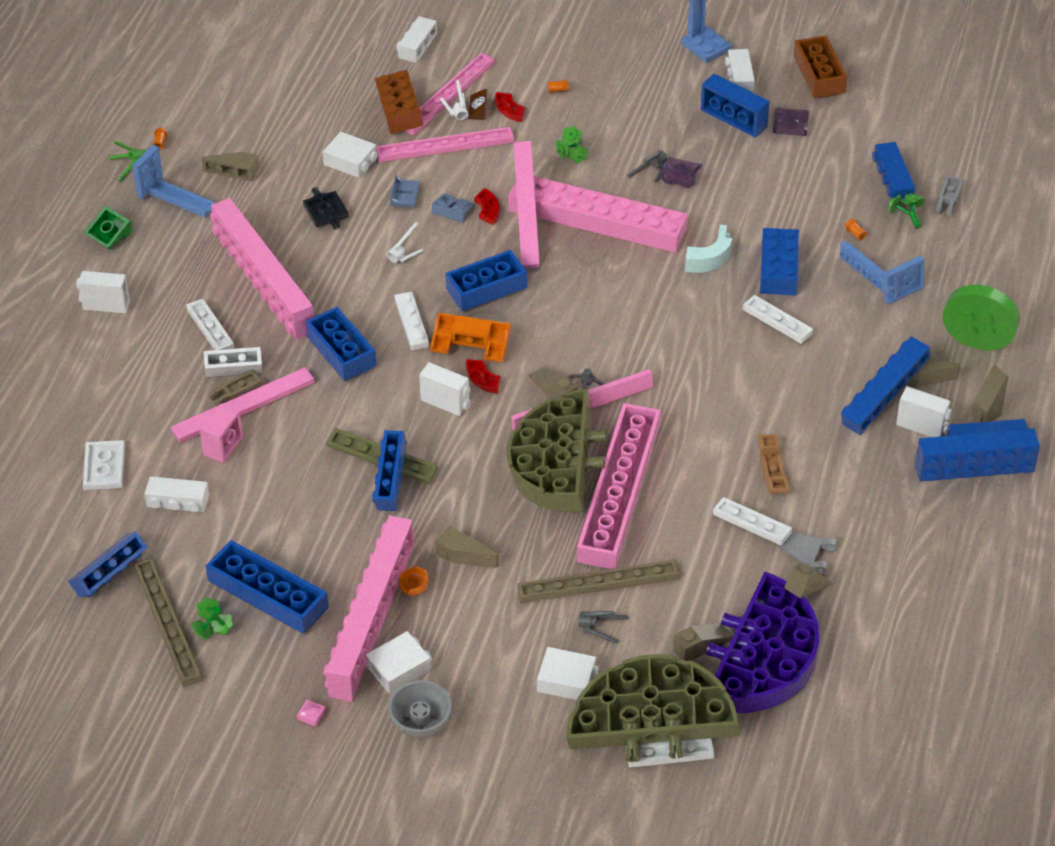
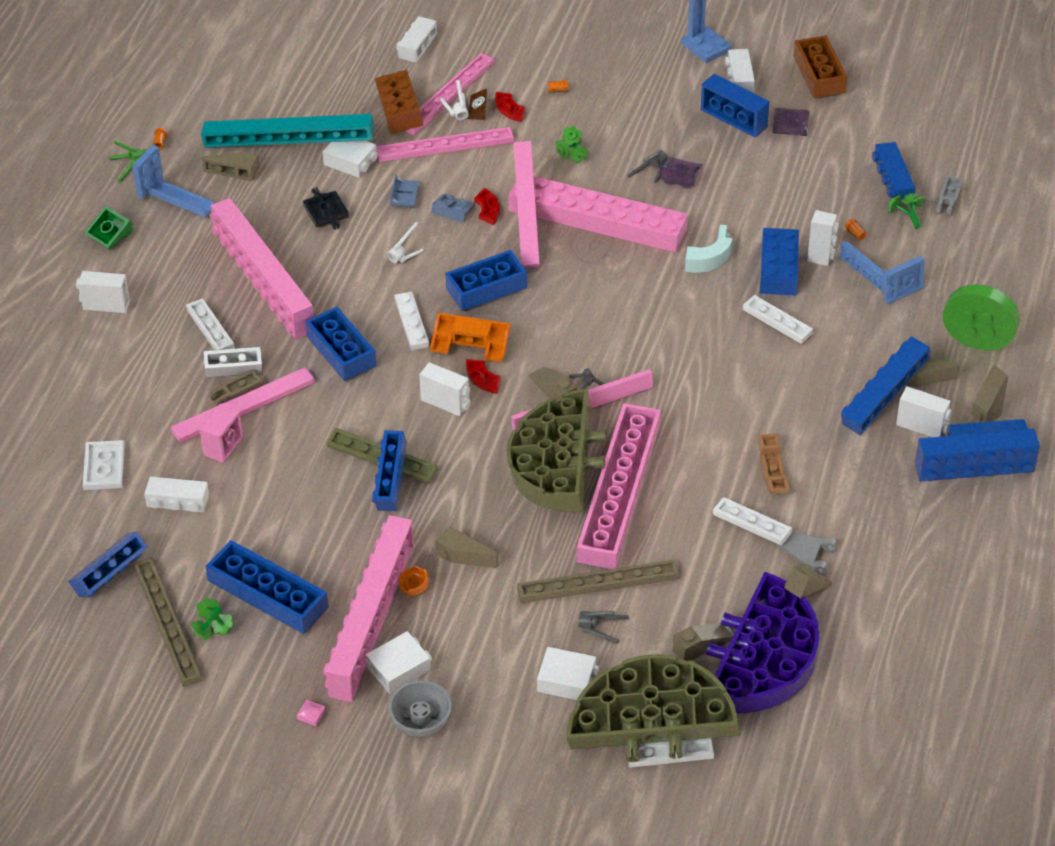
none -> teal brick [201,114,375,148]
none -> white brick [807,210,839,266]

